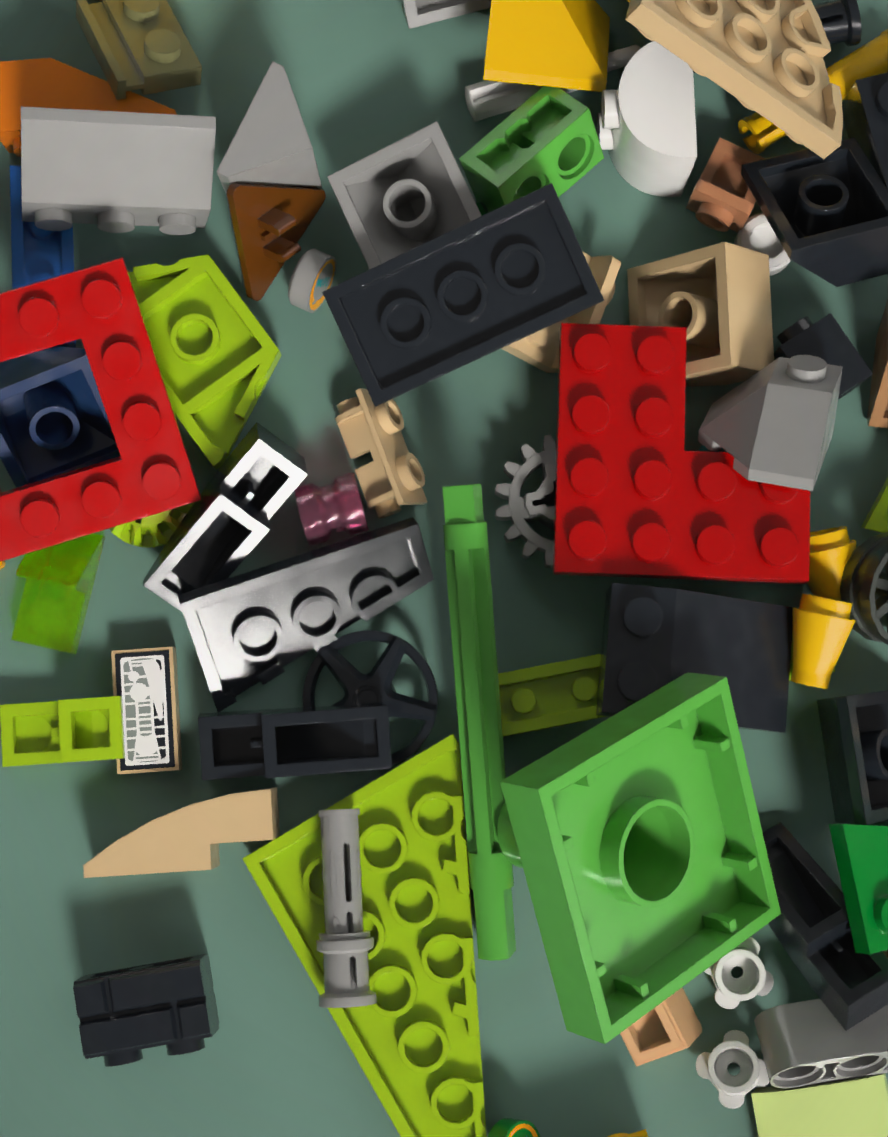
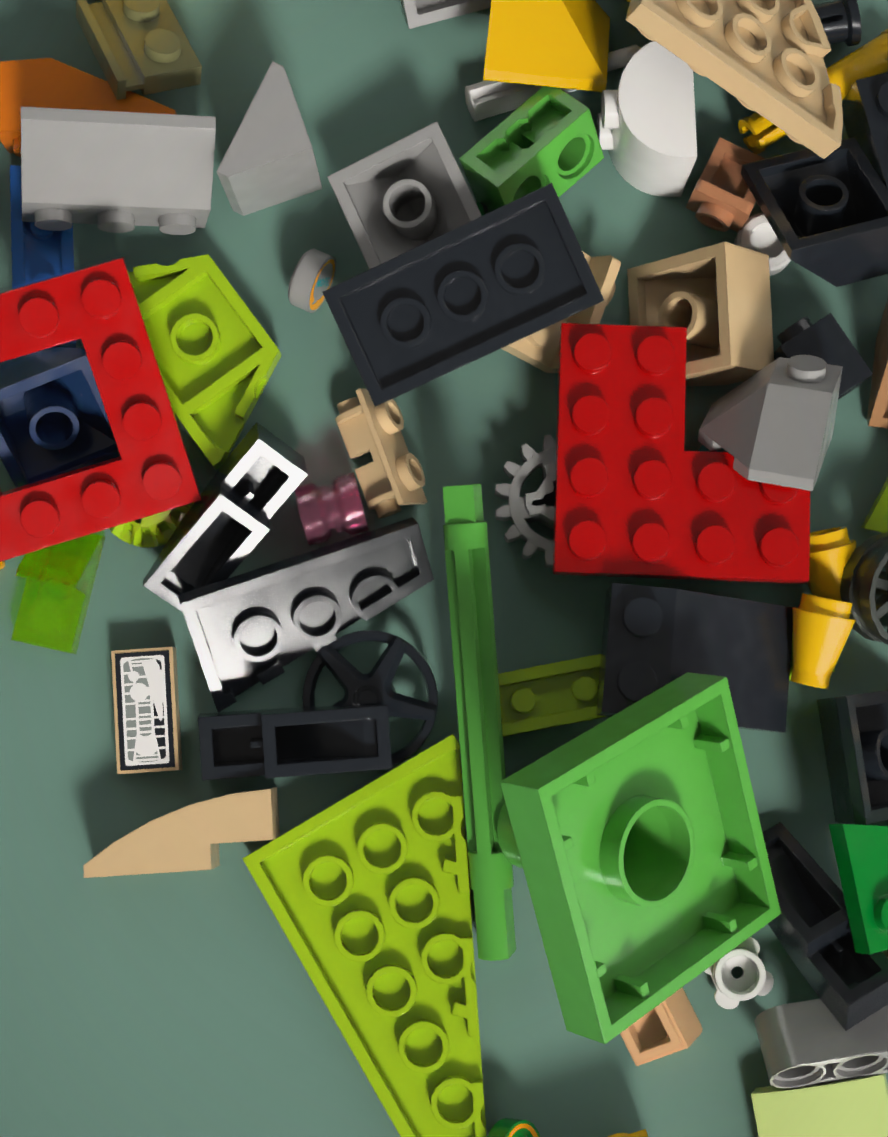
lime slope [0,696,125,767] -> none
black brick [73,954,219,1067] -> none
reddish brown piece [227,183,326,301] -> none
light grey pin [316,808,377,1008] -> none
white plate [696,1030,770,1109] -> none

